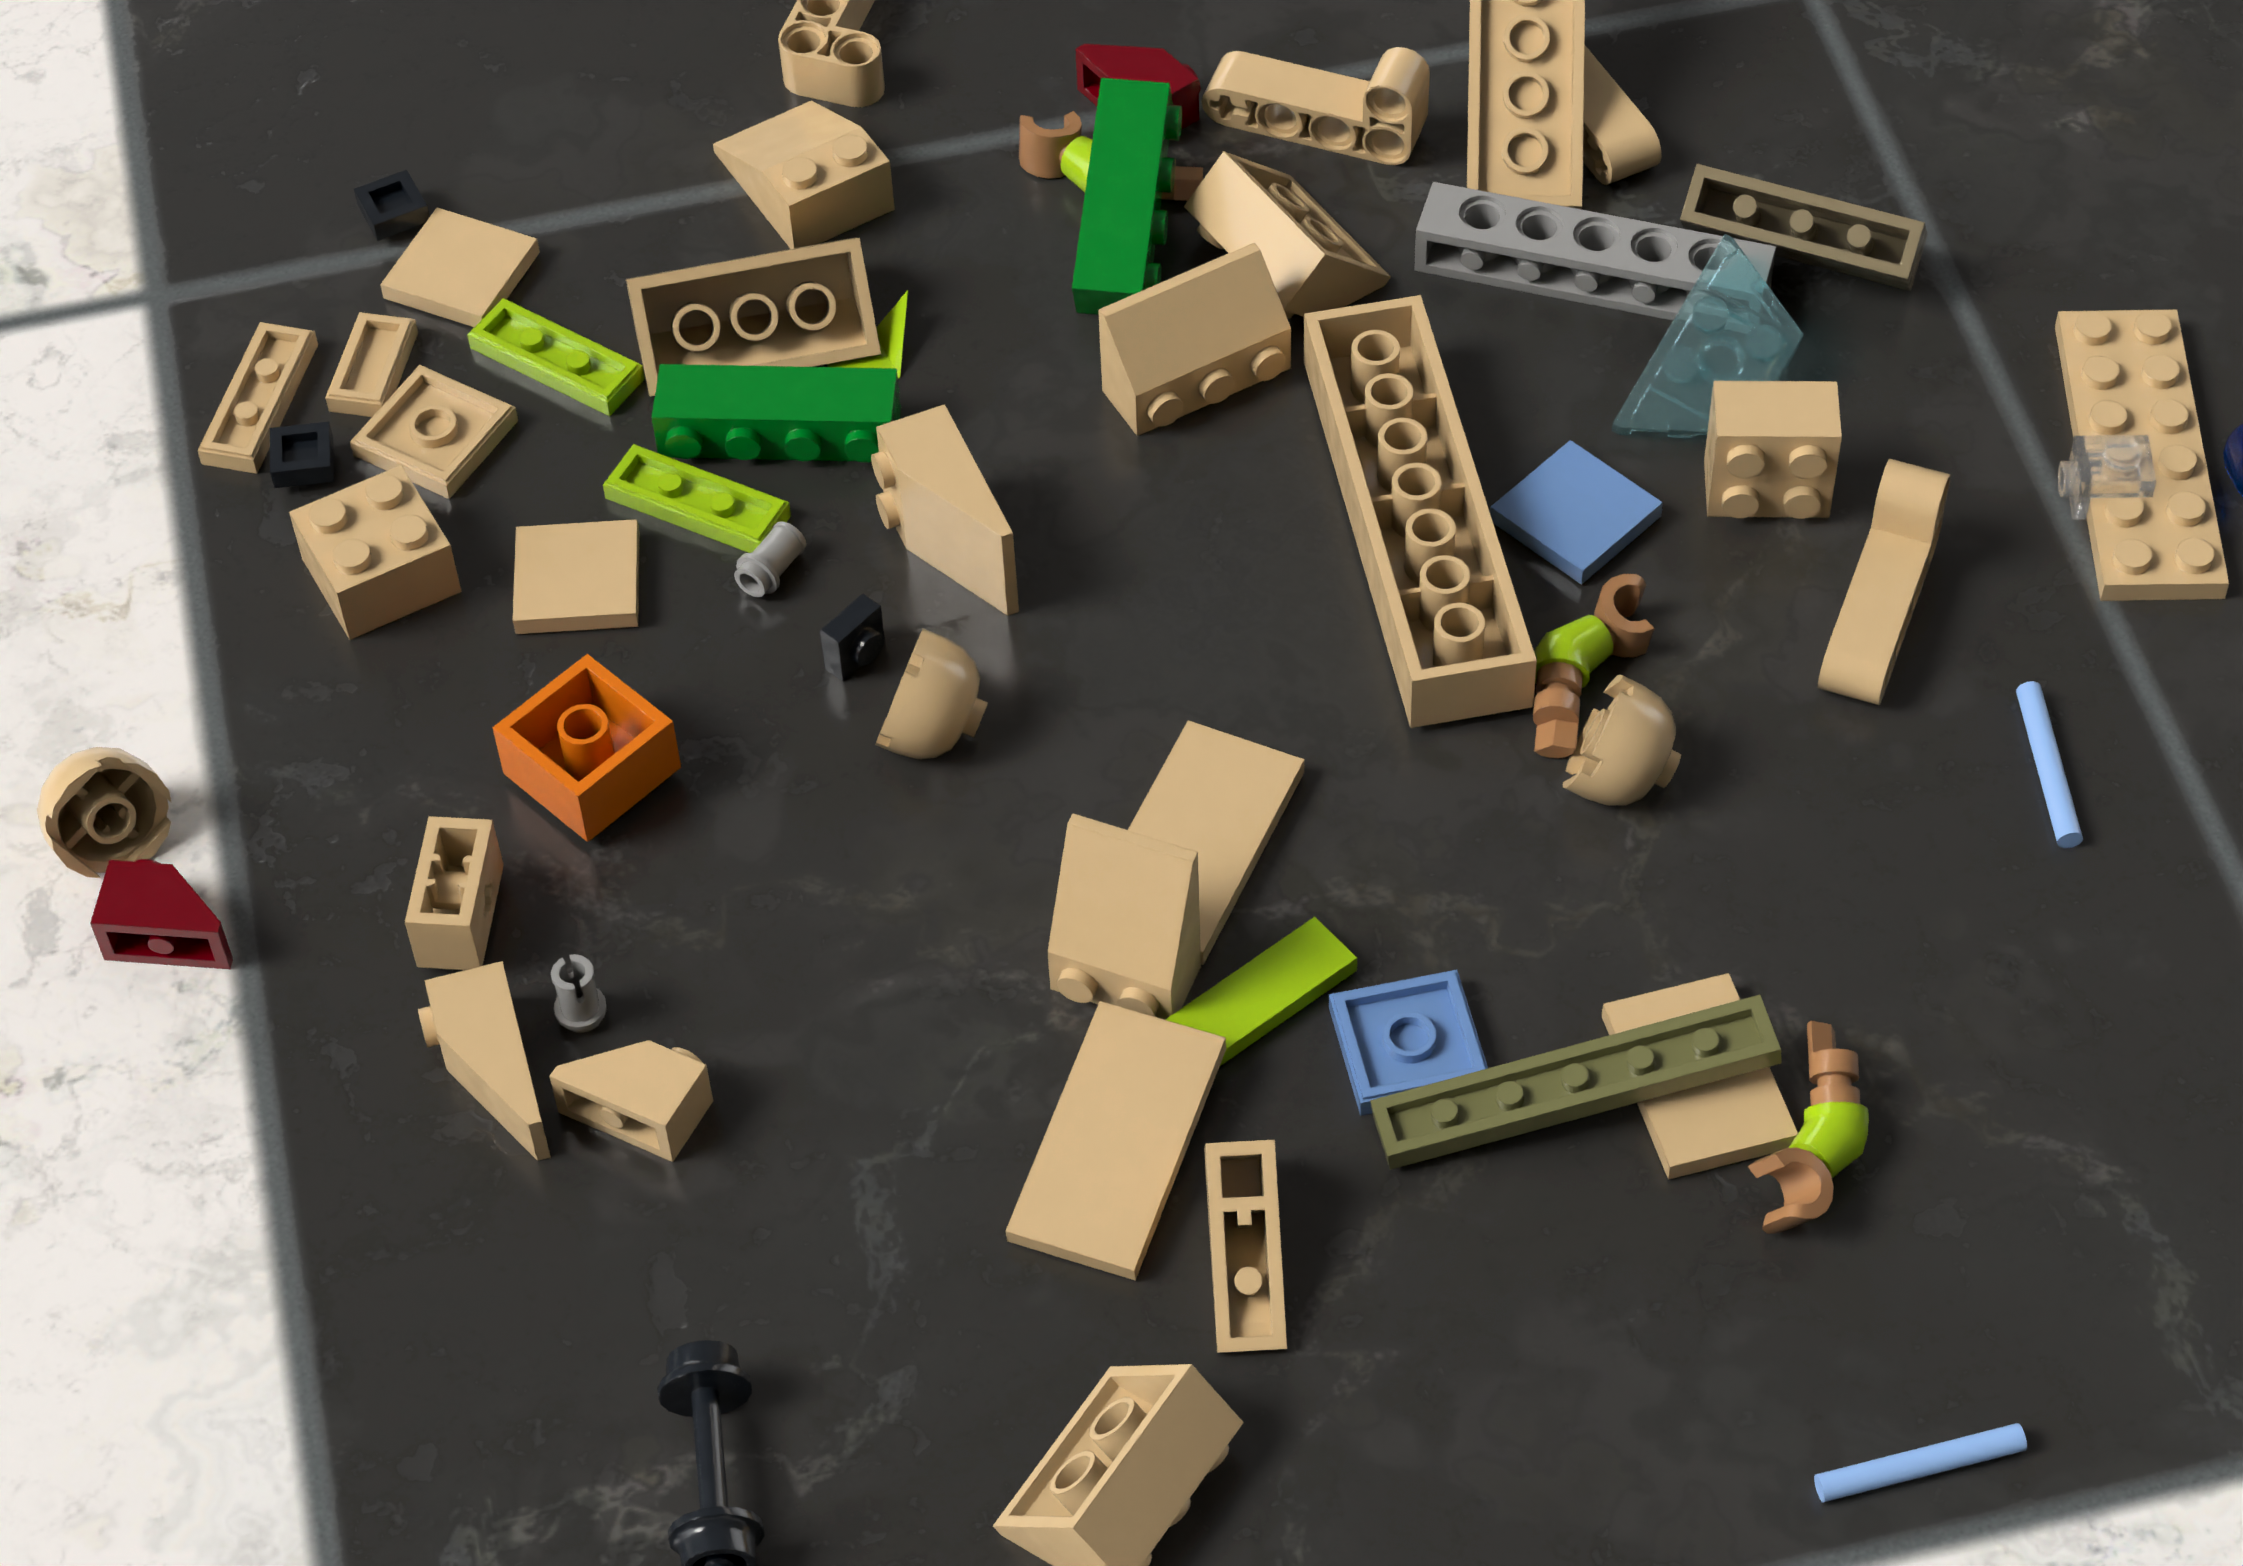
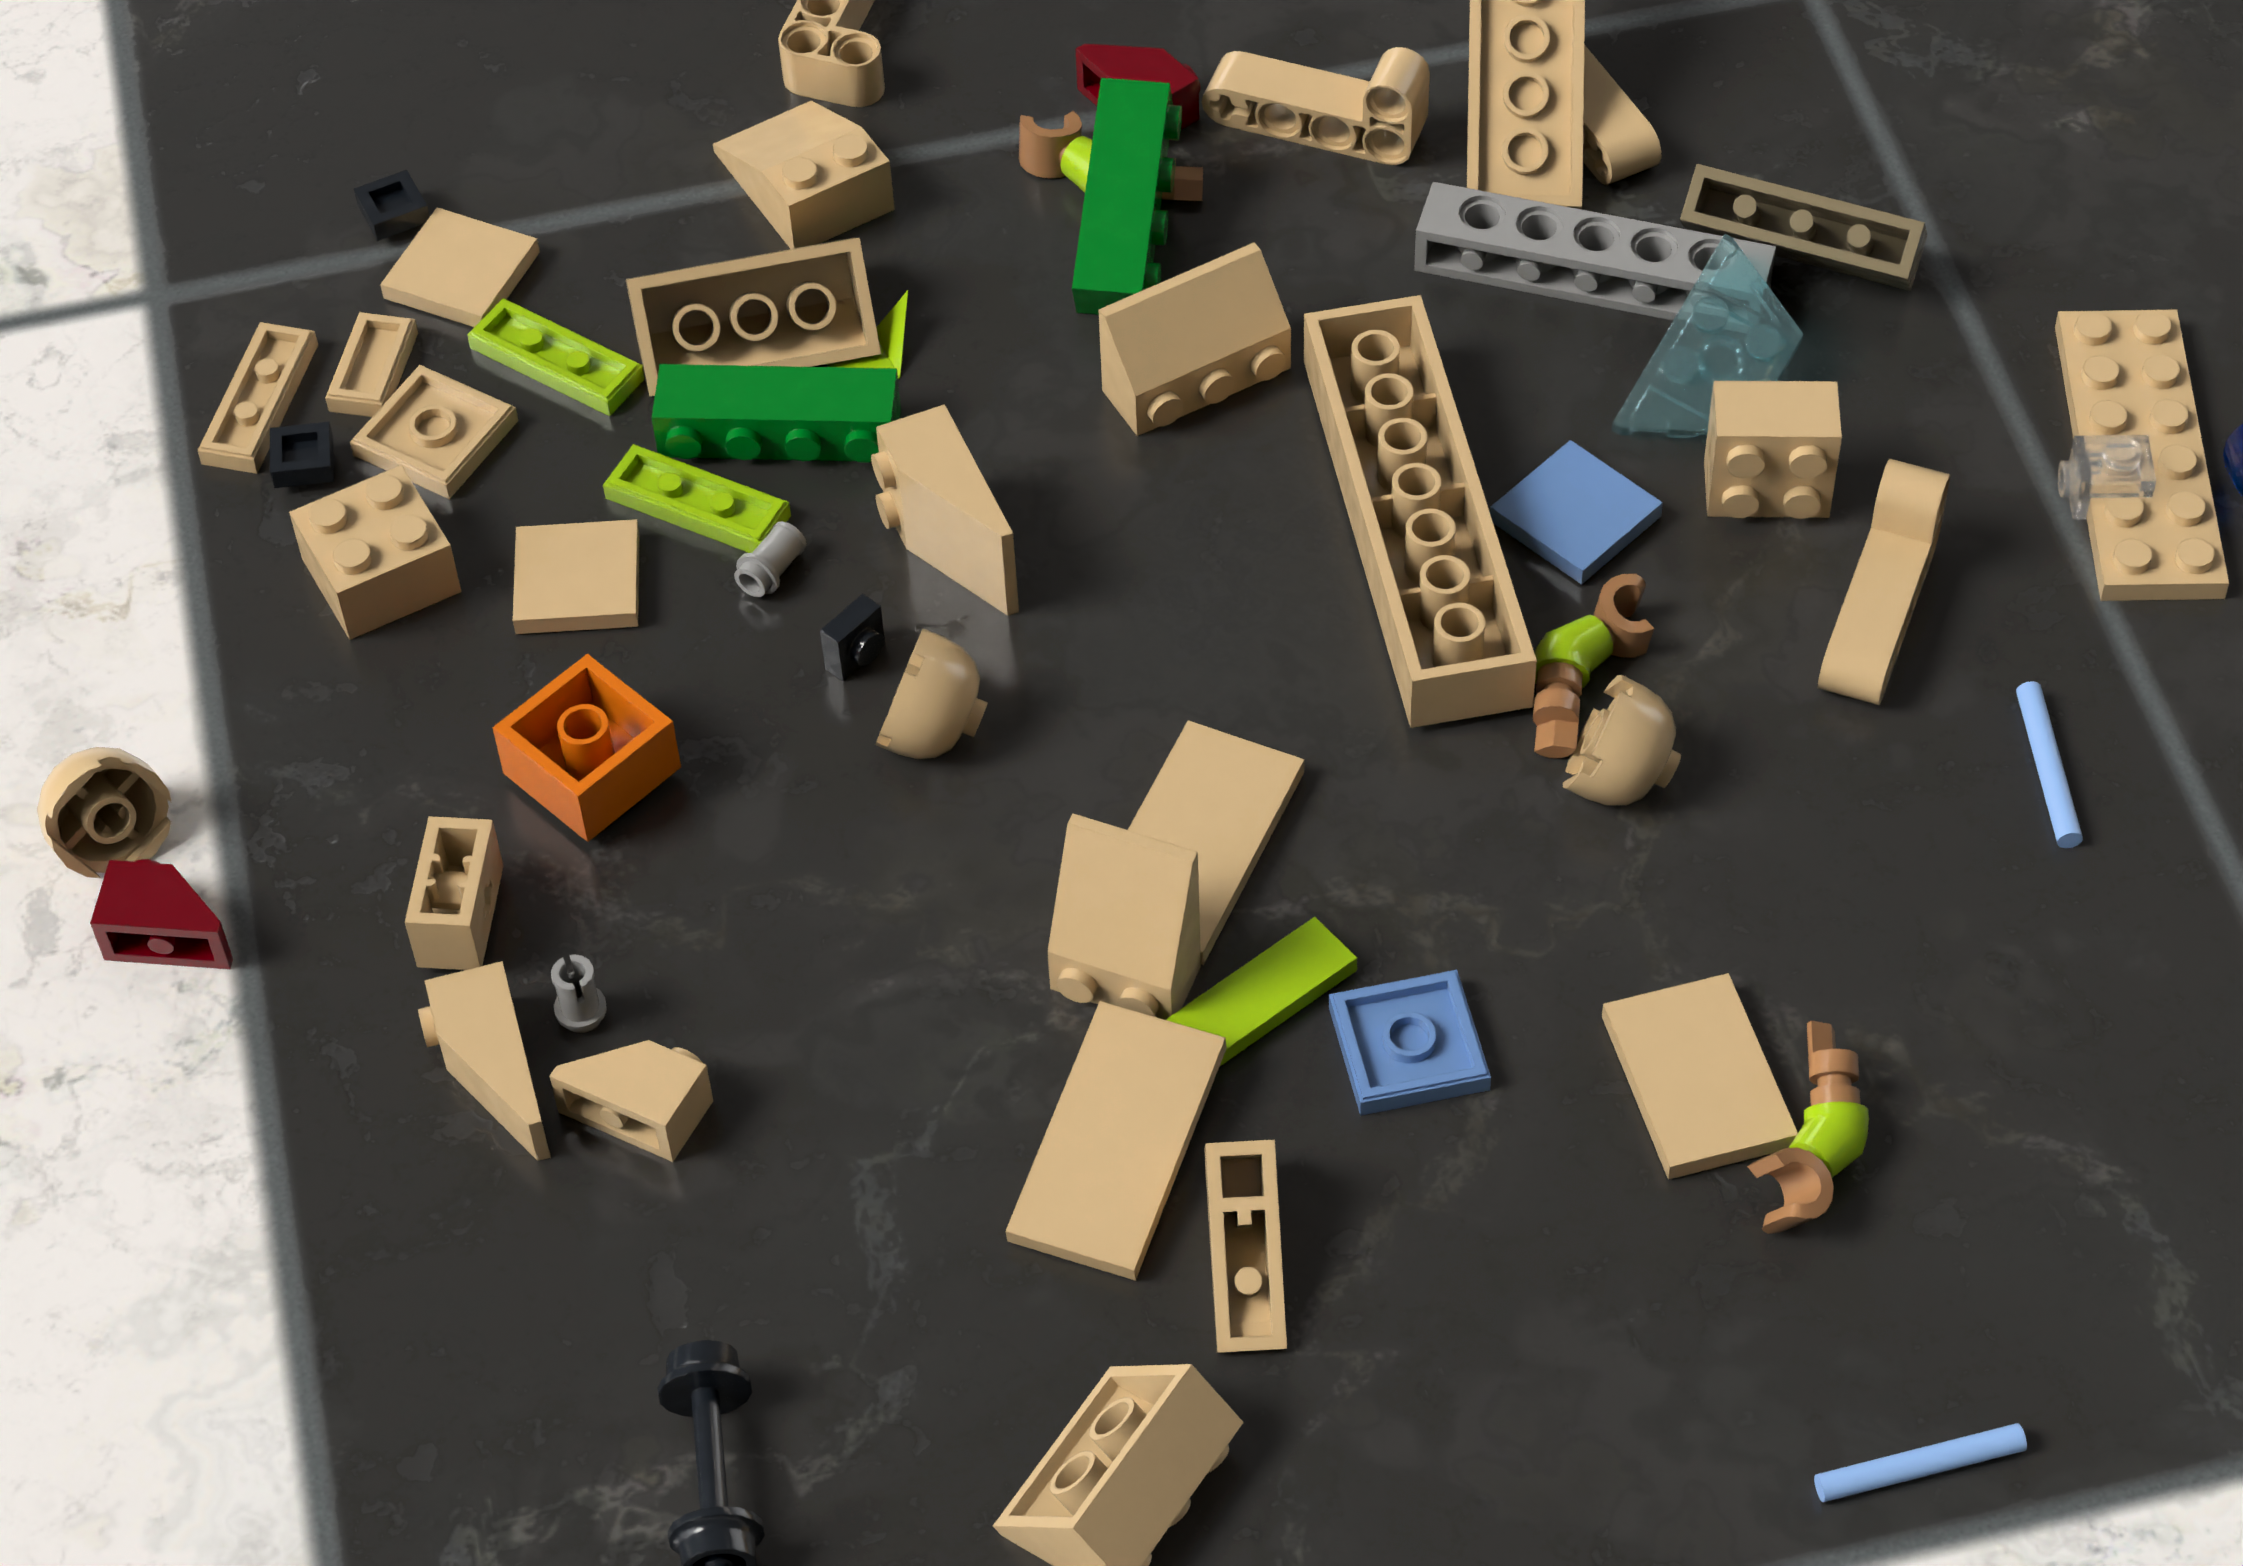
tan slope [1184,151,1391,318] -> none
olive plate [1370,994,1782,1170] -> none

